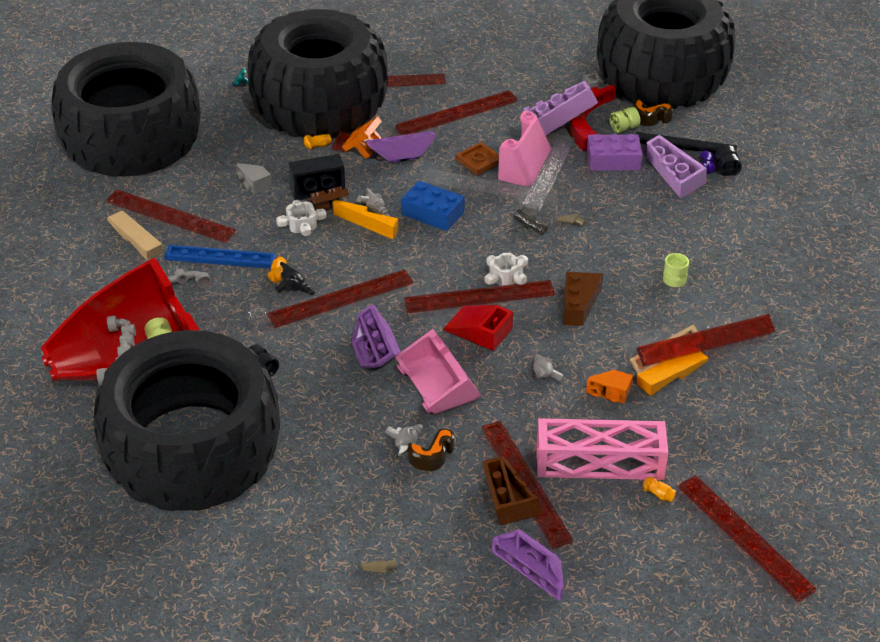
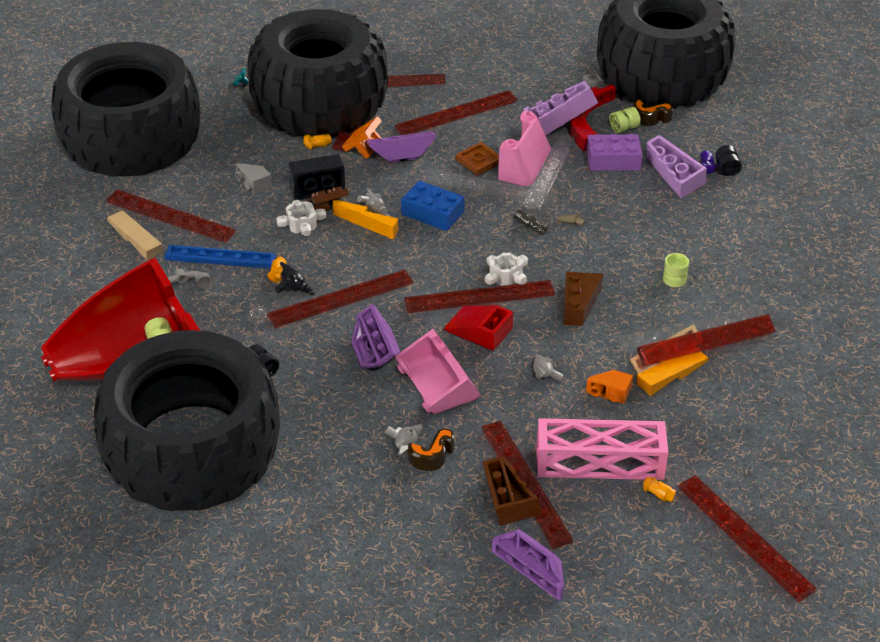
light grey bar [97,315,136,385] -> none
dark tan bar [360,559,397,573] -> none
black tile [636,132,737,153] -> none

